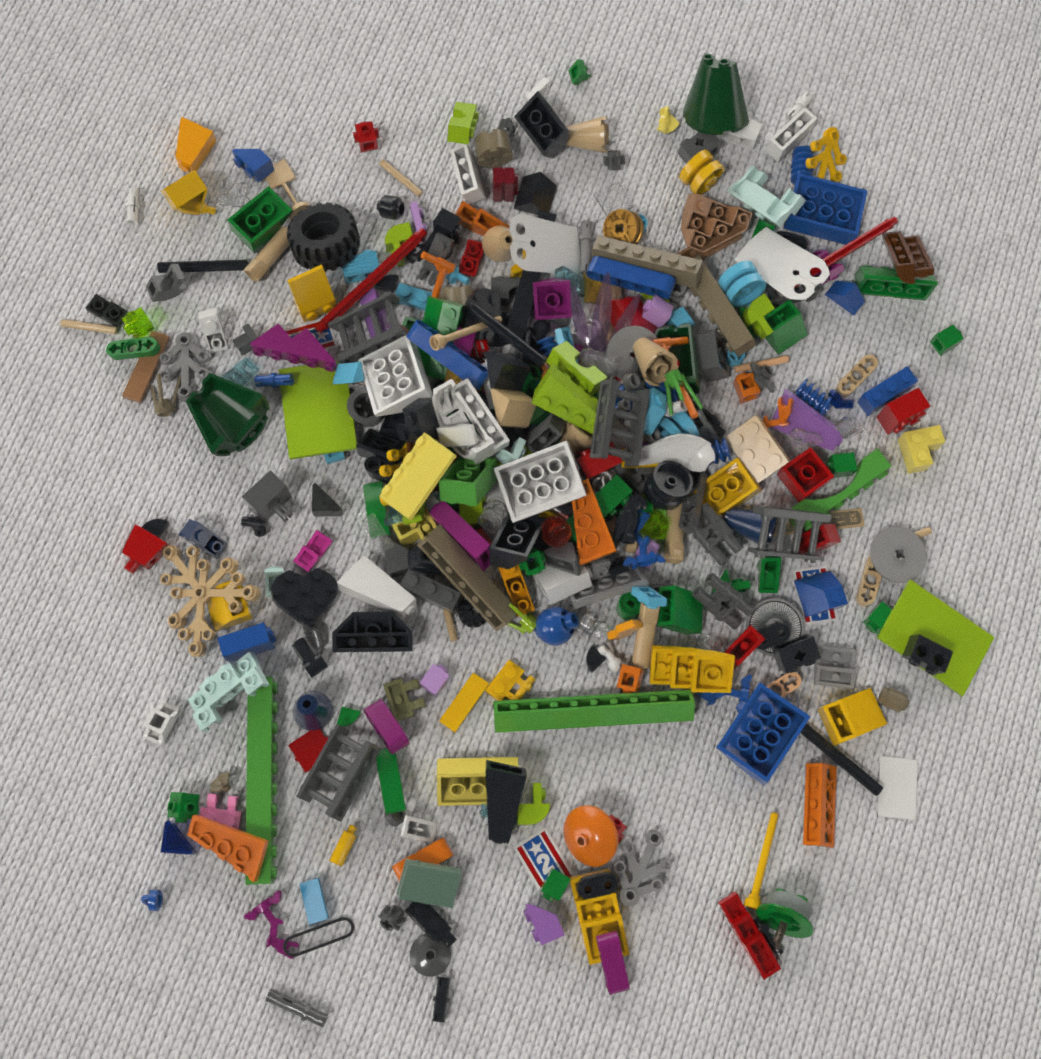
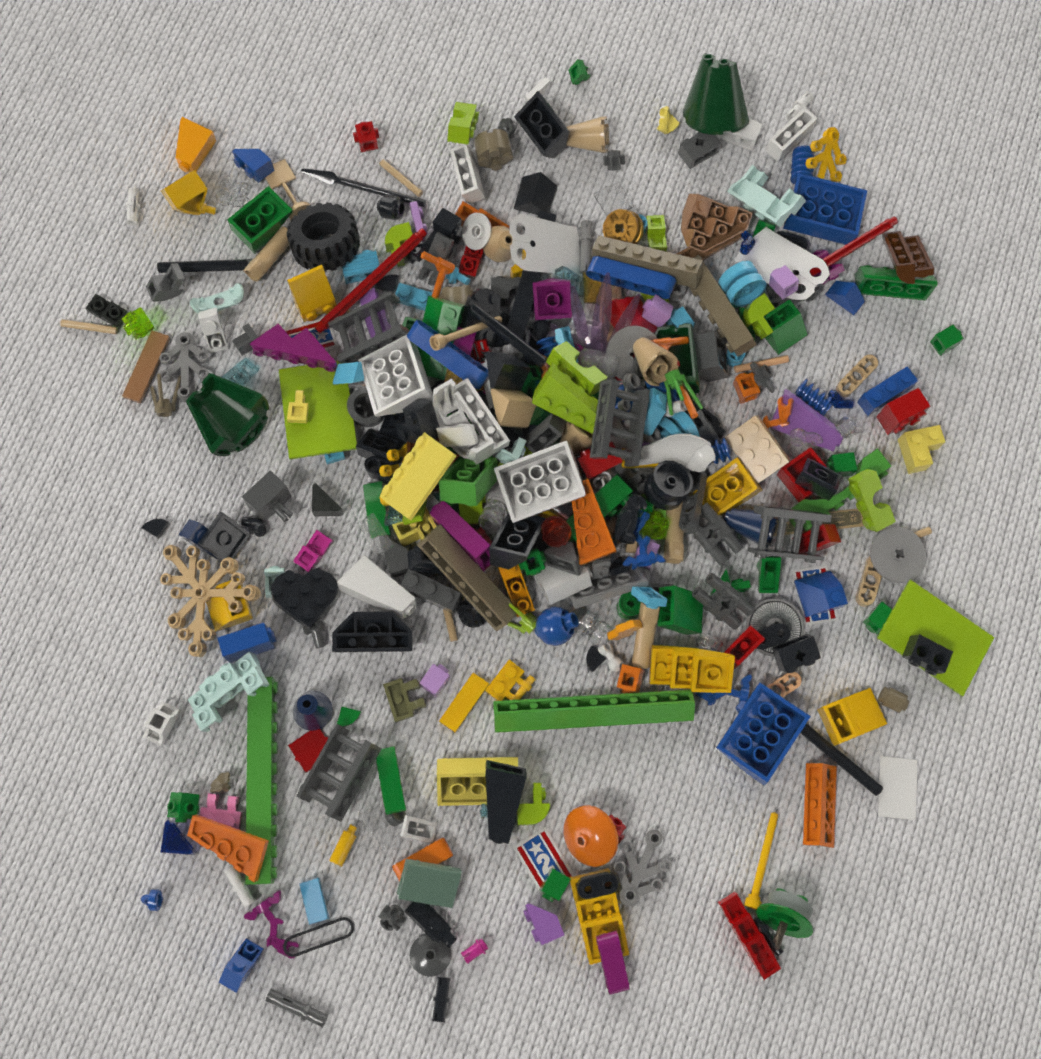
green beam [106,337,161,360] -> none
red torso [122,524,168,574] -> none
blue pin [254,373,294,388] -> none
black piece [292,636,328,678] -> none
magenta beam [363,699,410,755] -> none
dark red brick [493,167,518,202] -> none
yellow wheel [679,149,725,195] -> none
light grey slope [814,644,857,689] -> none
none -> light aqua piece [190,283,244,313]
none -> black tile [198,512,251,565]
none -> blue slope [218,938,264,993]
none -> white pin [224,866,256,908]
none -> light yellow plate [287,390,309,423]
none -> black piece [301,168,426,207]
none -> dark pink pin [461,938,489,964]
none -> white dish [462,213,492,250]
none -> lime slope [646,215,667,251]
none -> clear blue arm [740,231,756,255]
none -> lavender brick [769,265,799,300]
none -> black slope [794,458,842,501]
none -> lime arch [848,469,896,532]

